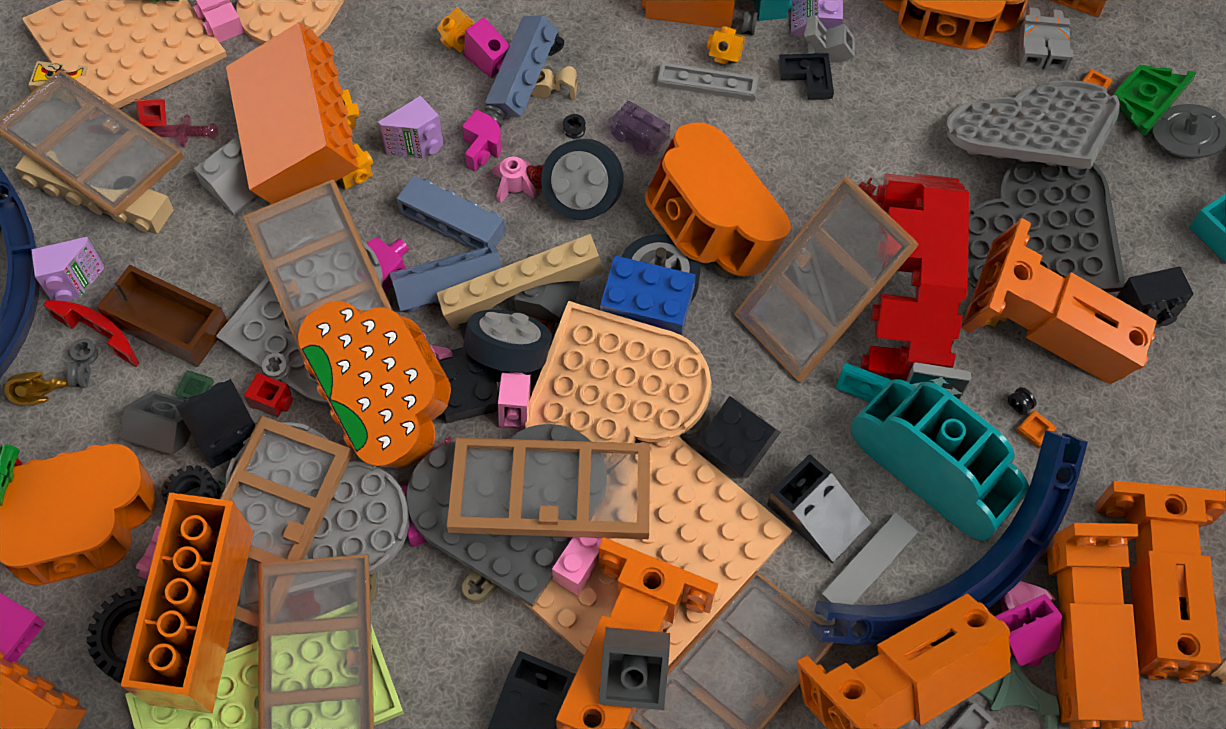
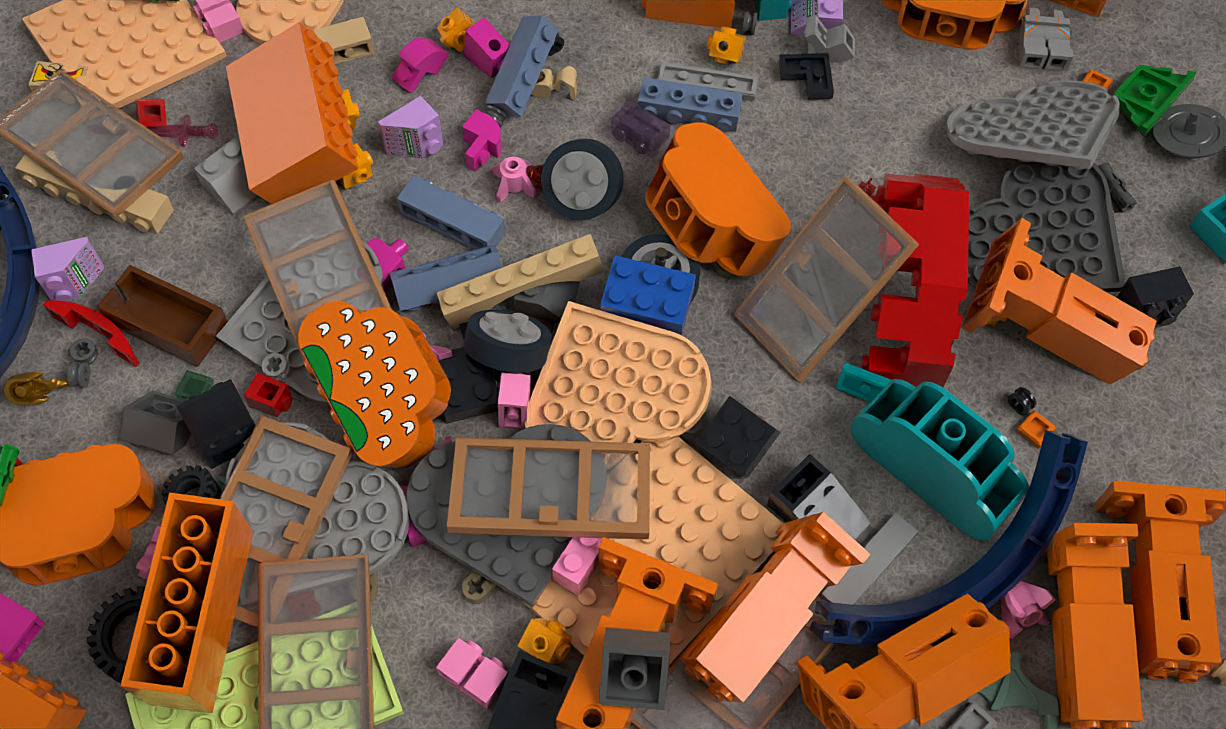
black bush [563,114,586,139] -> none
tile [906,362,971,400] -> none
dark pink torso [995,594,1062,666] -> none
none -> tan brick [313,17,374,64]
none -> dark pink brick [392,37,450,92]
none -> bright pink piece [436,638,509,710]
none -> light orange brick [518,618,572,664]
none -> sand blue brick [637,77,743,132]
none -> brick [679,512,871,703]
none -> dark grey pin [1098,162,1137,213]

